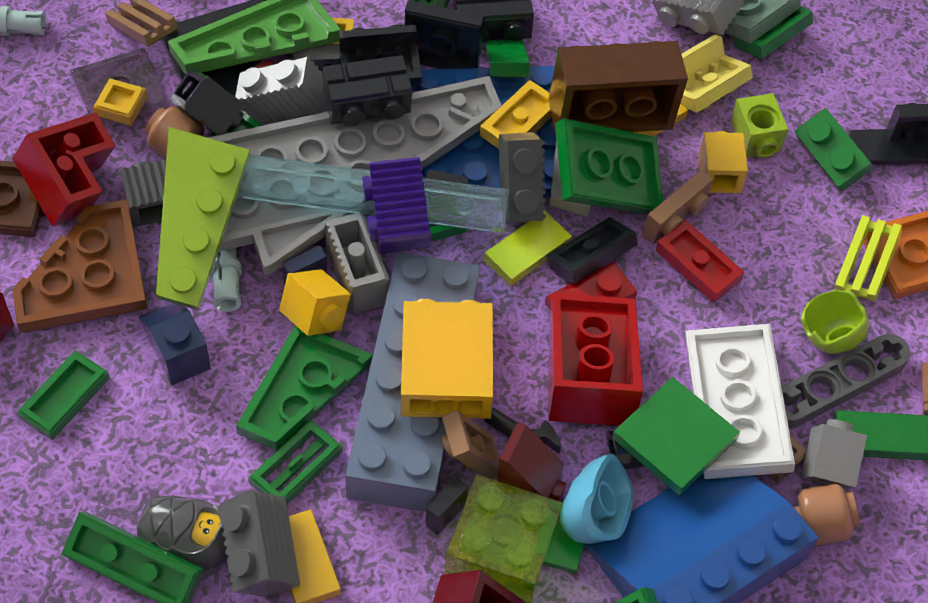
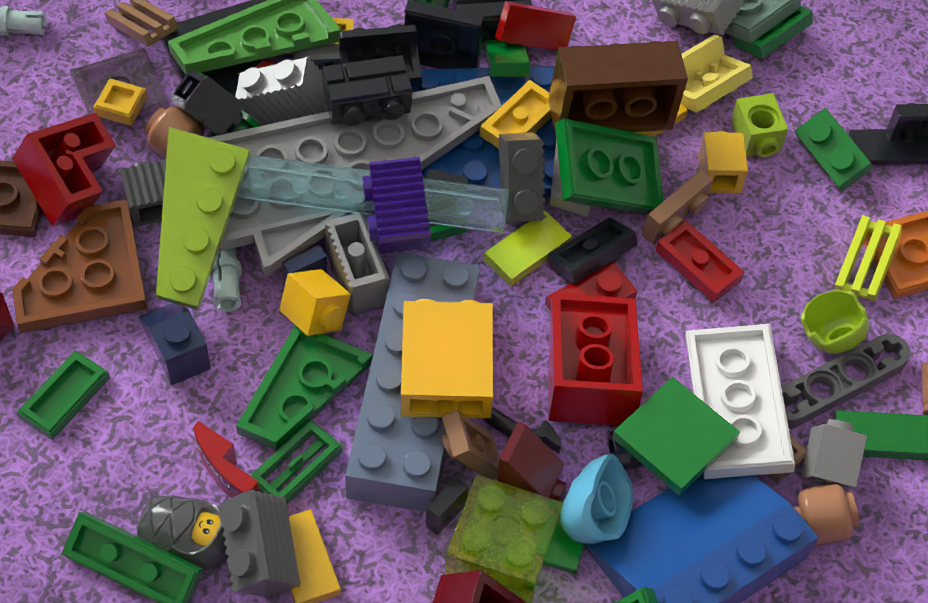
none -> red slope [193,421,260,498]
none -> red tile [495,1,576,51]

